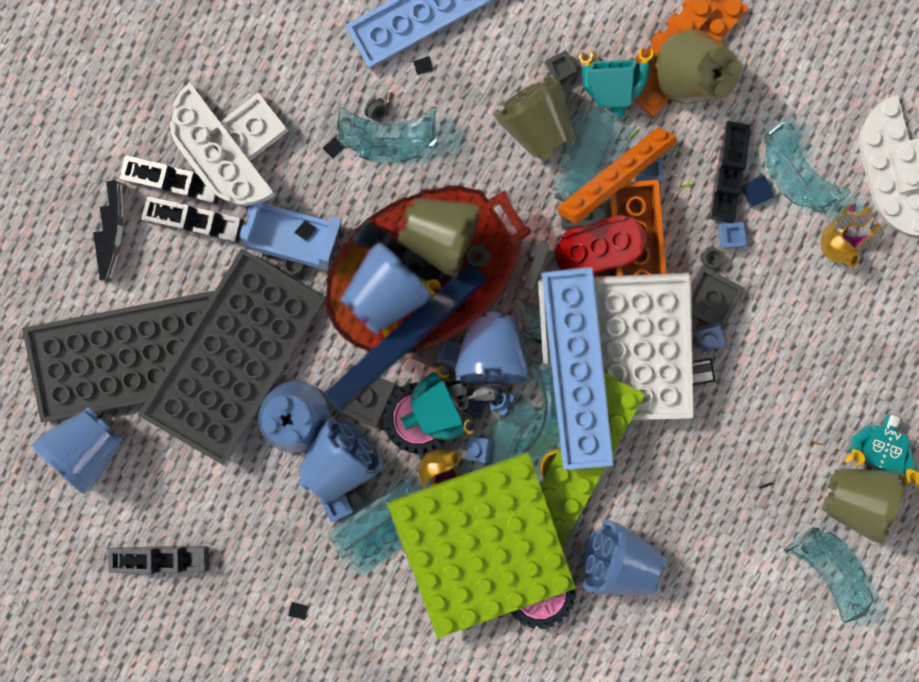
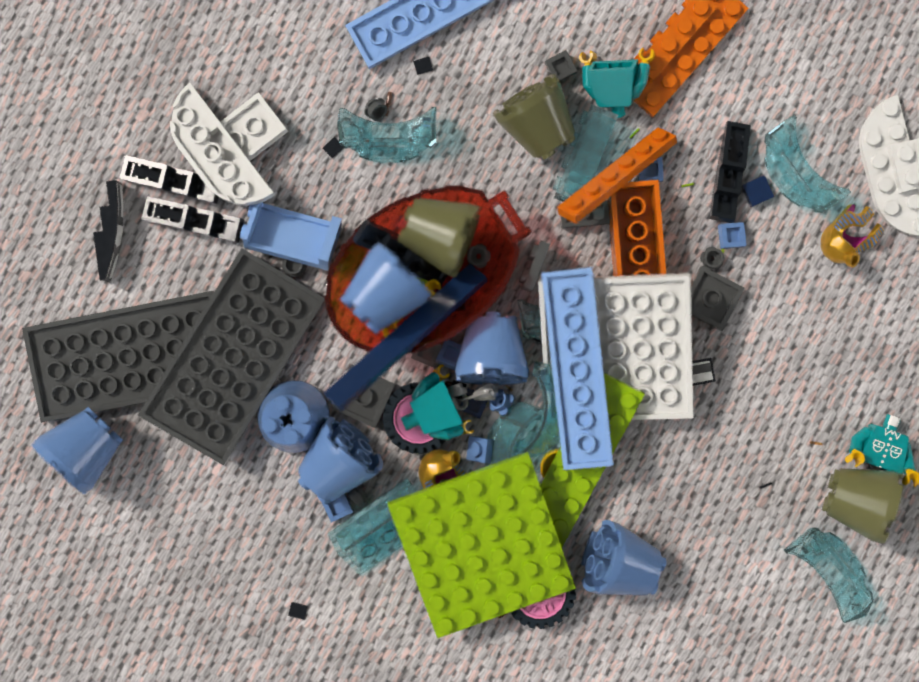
black slope [108,546,209,574] -> none
black window [294,221,316,241] -> none
red tile [555,215,646,274] -> none
olive cone [655,29,743,104] -> none
medium blue plate [695,322,726,352] -> none

